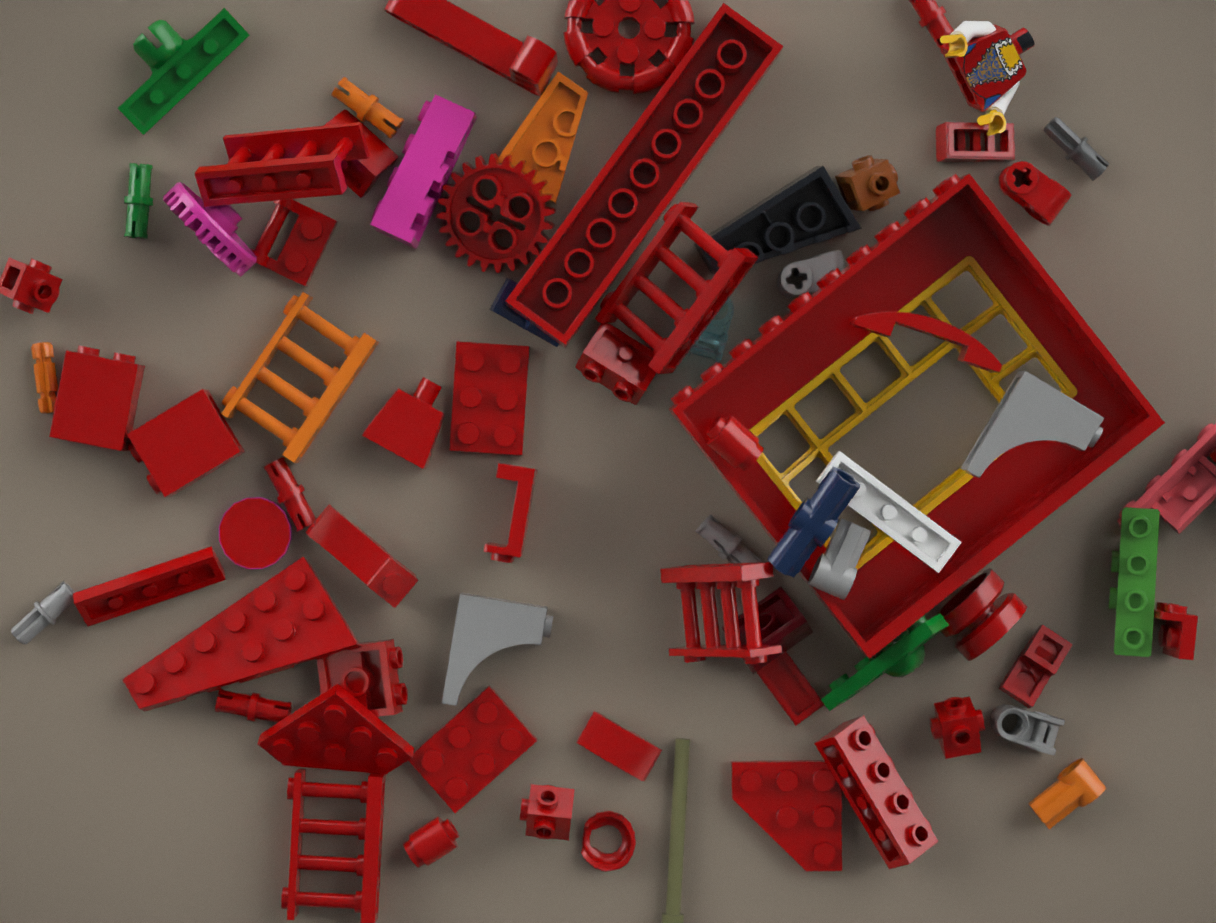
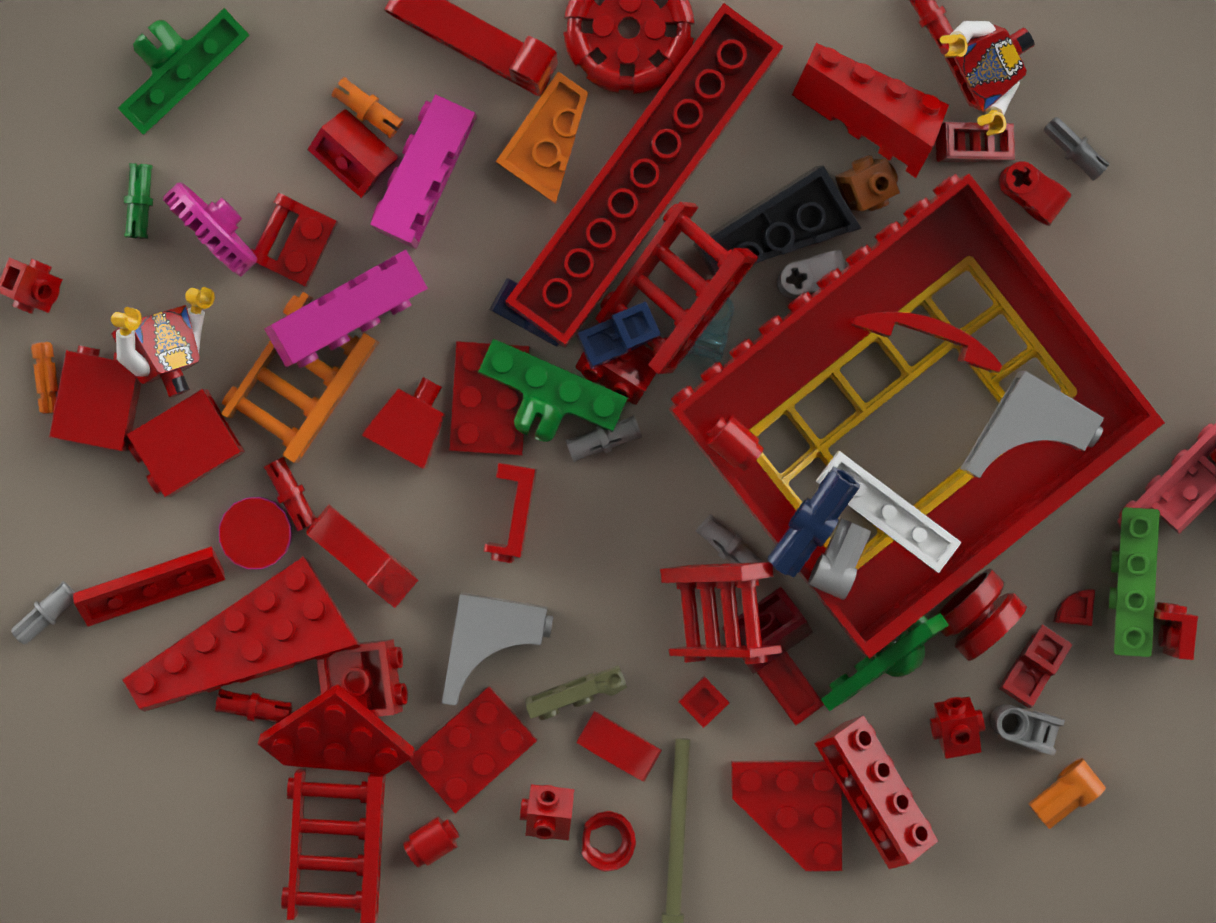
red fence [194,122,370,207] -> none
red gear [436,153,556,273] -> none
none -> torso [111,286,215,398]
none -> dark pink wedge [264,249,428,369]
none -> green plate [478,339,628,442]
none -> olive hinge [525,665,627,720]
none -> light grey pin [566,415,642,462]
none -> dark blue slope [576,301,661,369]
none -> red plate [678,676,730,728]
none -> red wedge [792,43,949,178]
none -> red tile [1053,589,1095,626]

